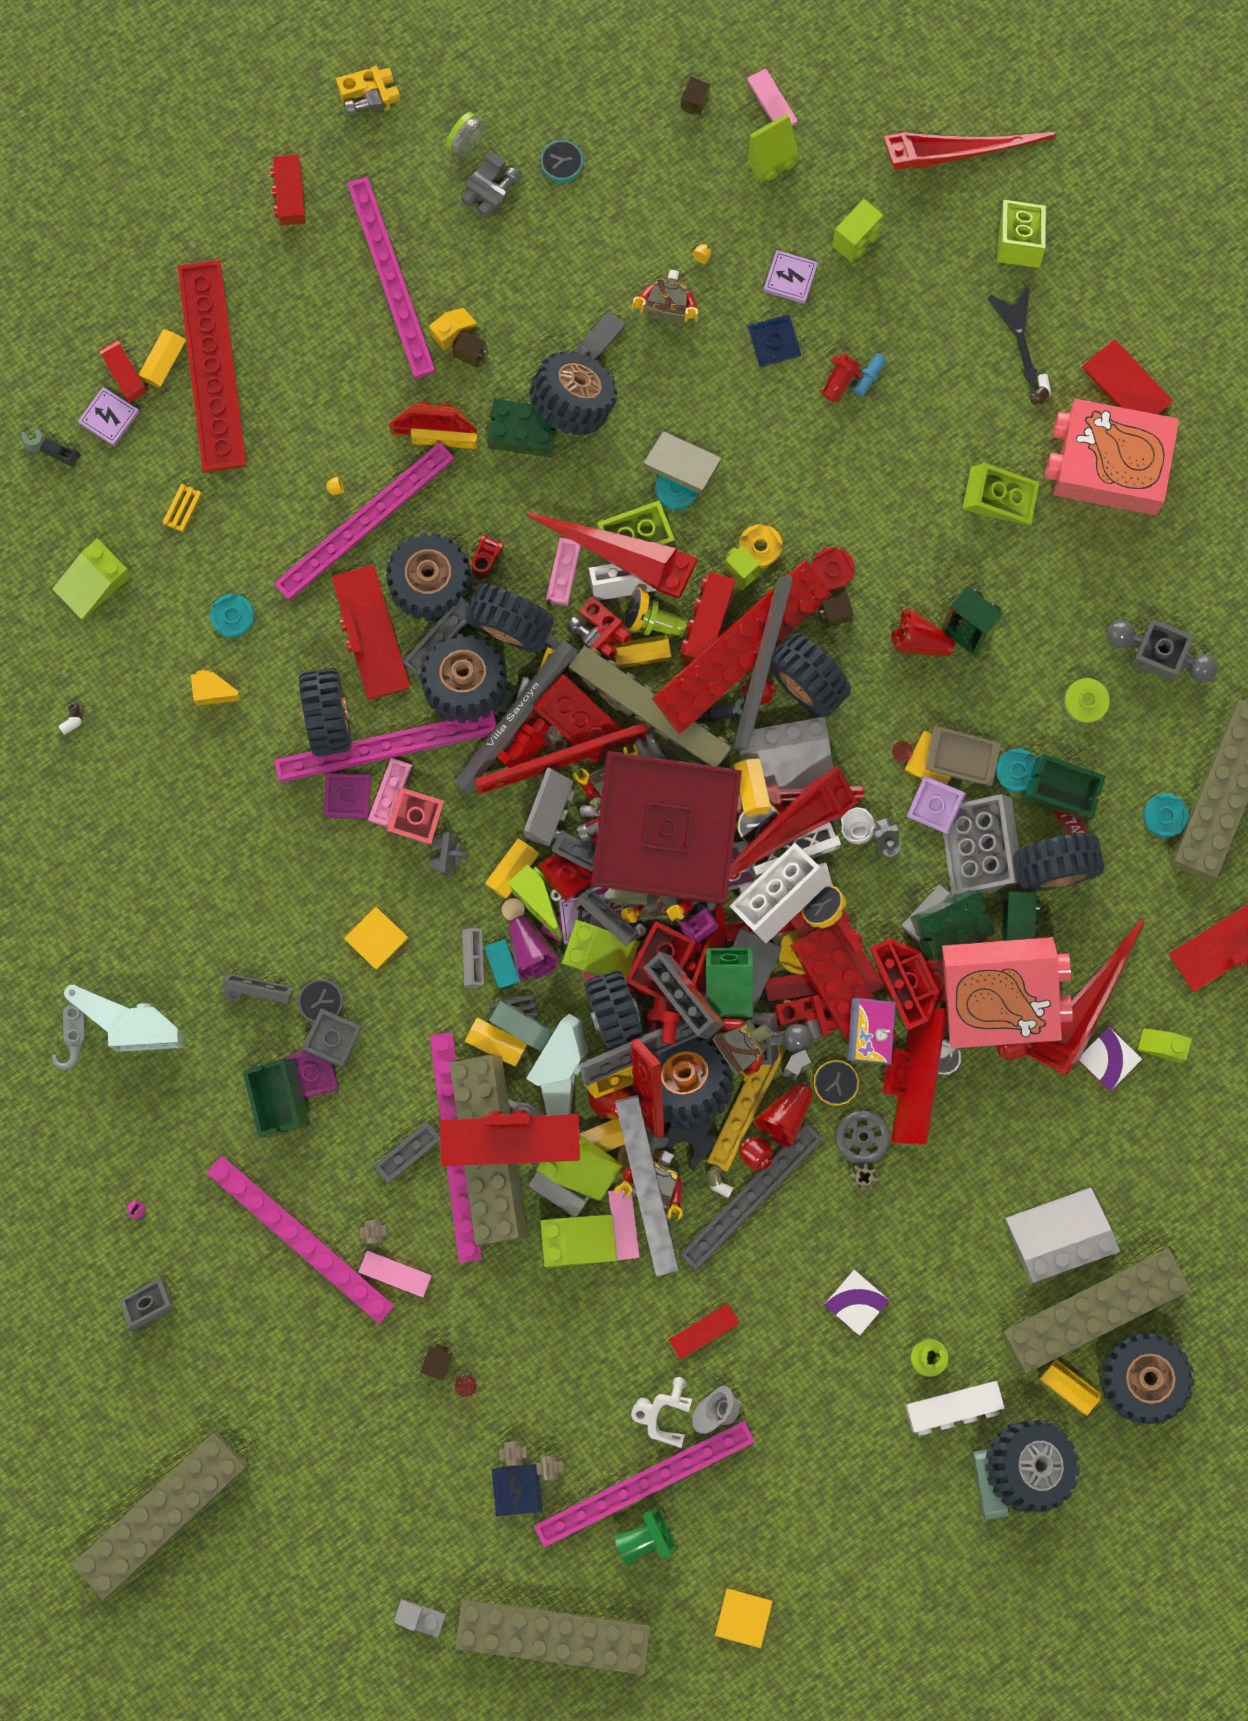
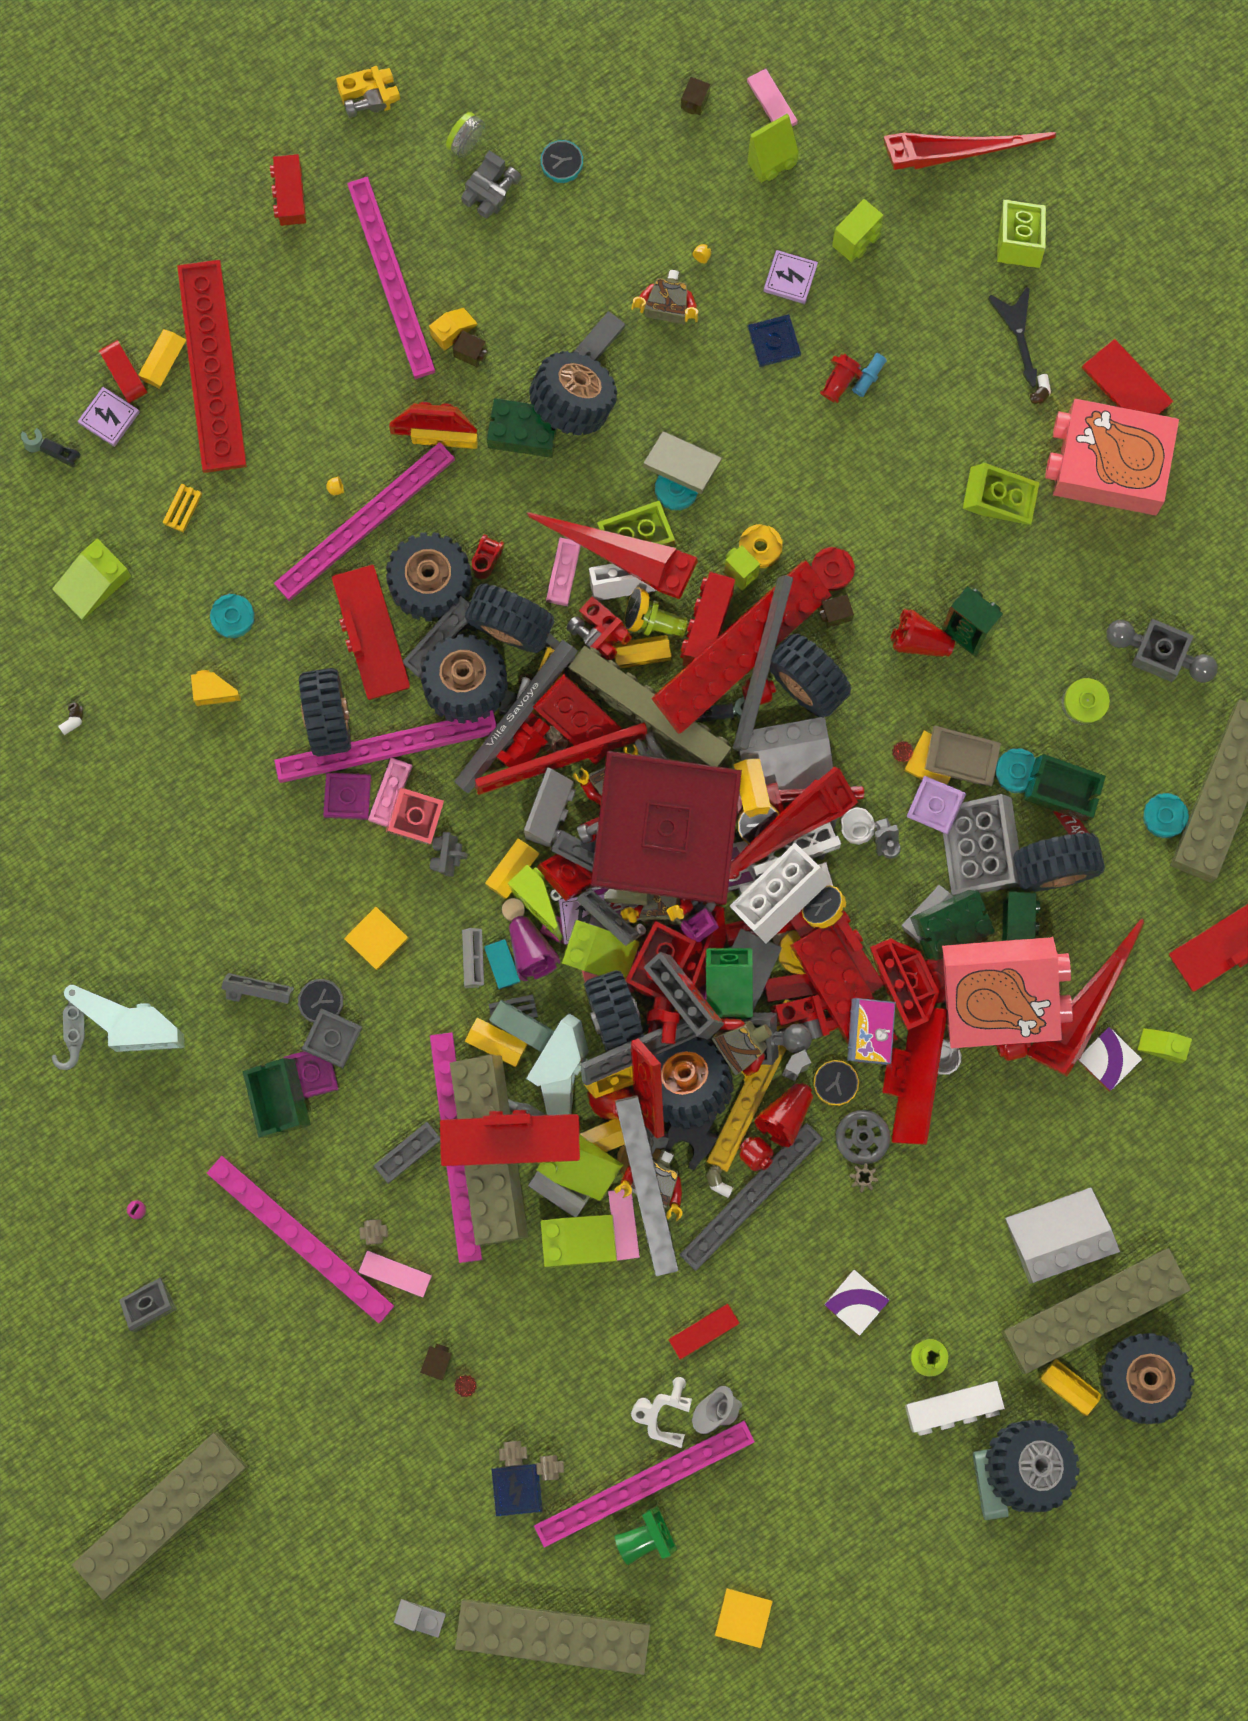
arm [580,797,601,817] -> none

